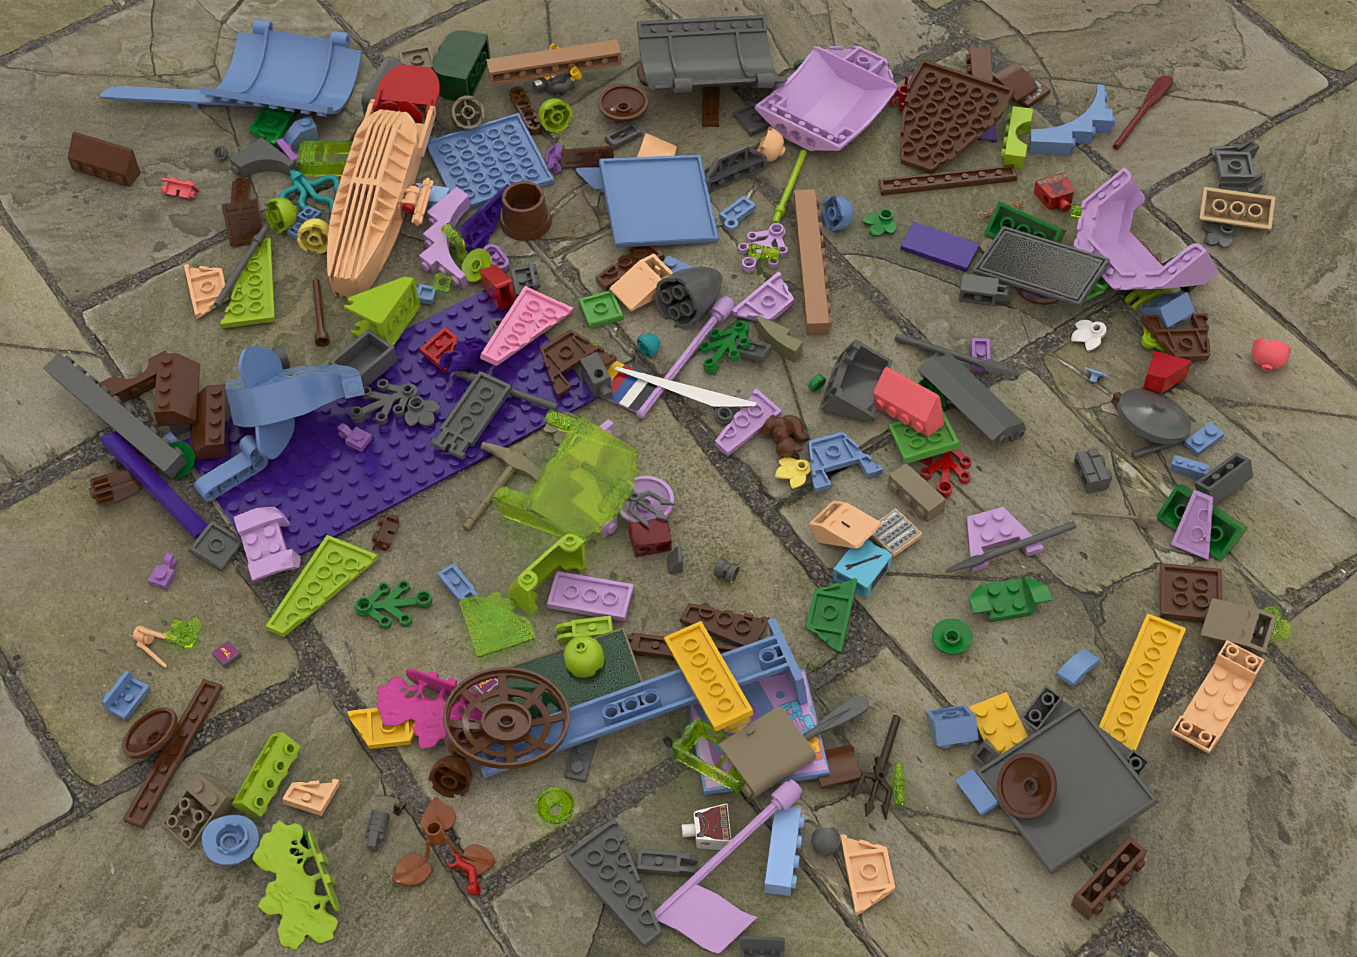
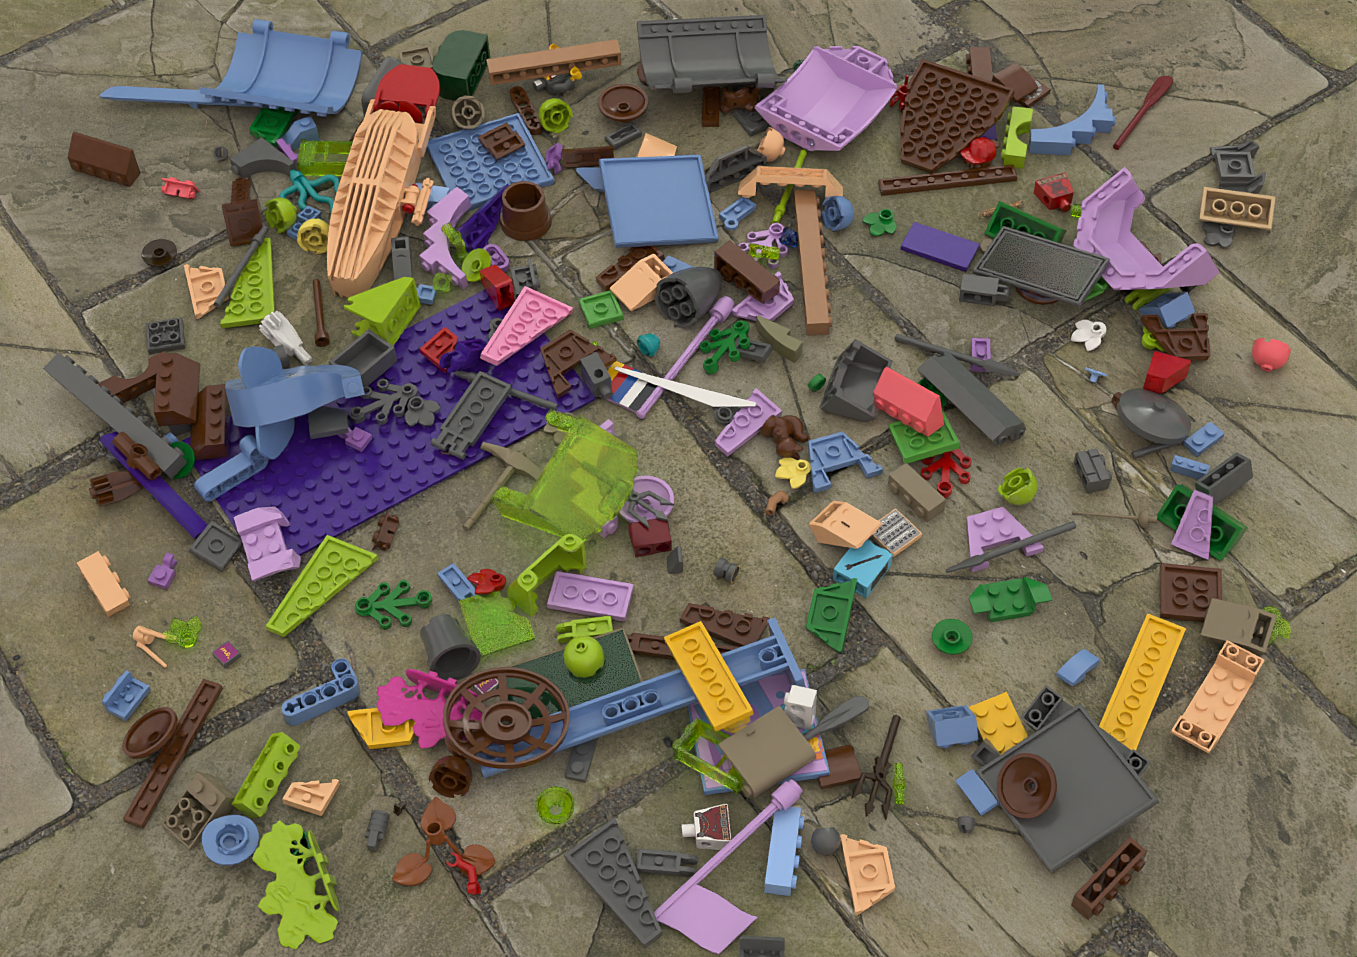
none -> light nougat wedge [77,551,131,617]
none -> reddish brown piece [112,431,162,481]
none -> dark brown dish [141,239,177,267]
none -> dark grey tile [146,317,185,355]
none -> white piece [259,311,312,365]
none -> medium blue beam [281,658,360,726]
none -> dark grey slope [308,405,349,439]
none -> dark grey slope [391,237,413,280]
none -> dark grey piece [420,614,481,681]
none -> red plate [467,569,506,594]
none -> reddish brown slope [478,122,526,160]
none -> reddish brown wedge [714,240,780,304]
none -> reddish brown hair [720,86,761,114]
none -> light nougat slope [738,166,843,199]
none -> medium nougat arm [765,491,789,515]
none -> clear blue piece [779,227,798,247]
none -> white brick [784,685,817,730]
none -> dark grey hinge [958,816,975,833]
none -> red hair [961,137,1000,169]
none -> lime cylinder [998,467,1038,506]

